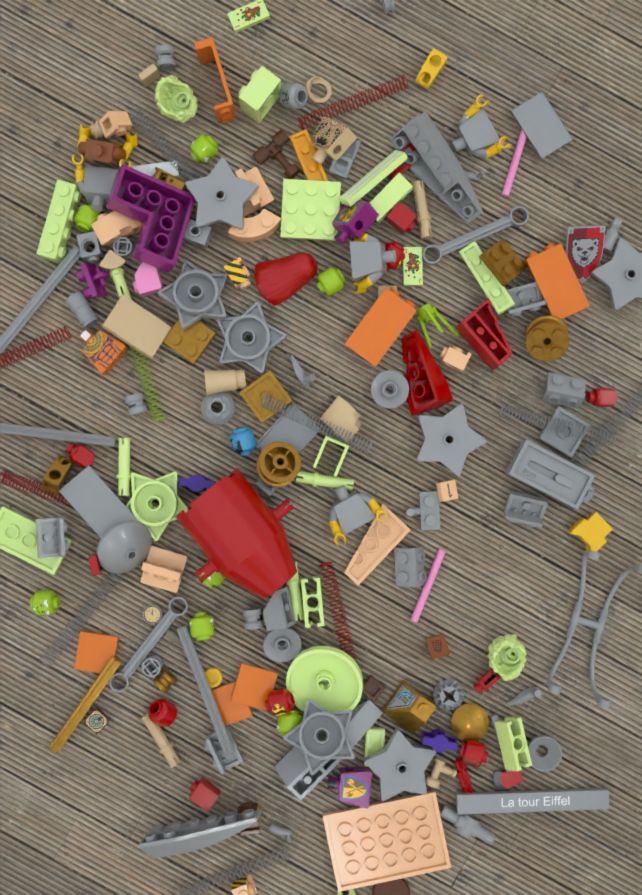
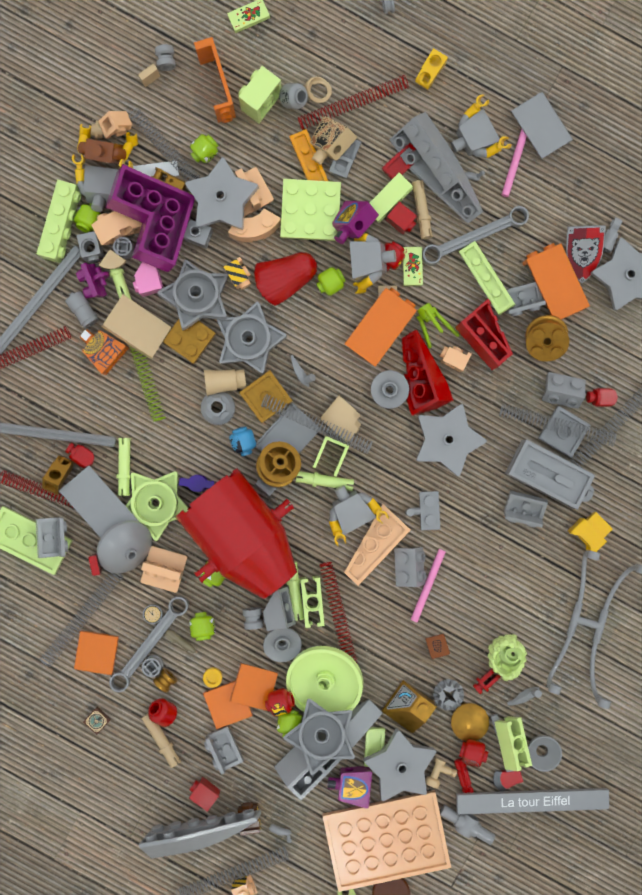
lime head [30,590,61,616] -> none
pearl gold axle [49,656,121,753] -> none
light grey wheel [124,393,148,416] -> none
yellowish green hair [155,75,198,123] -> none
light grey axle [177,625,234,755] -> none
reddish brown bar [252,129,300,179] -> none
yellowish green tile [339,150,408,207] -> none
reddish brown tile [362,674,386,702] -> none
dark purple piece [420,729,458,753] -> none
light nougat tile [436,480,458,502] -> none
pearl gold plate [479,238,527,286] -> none

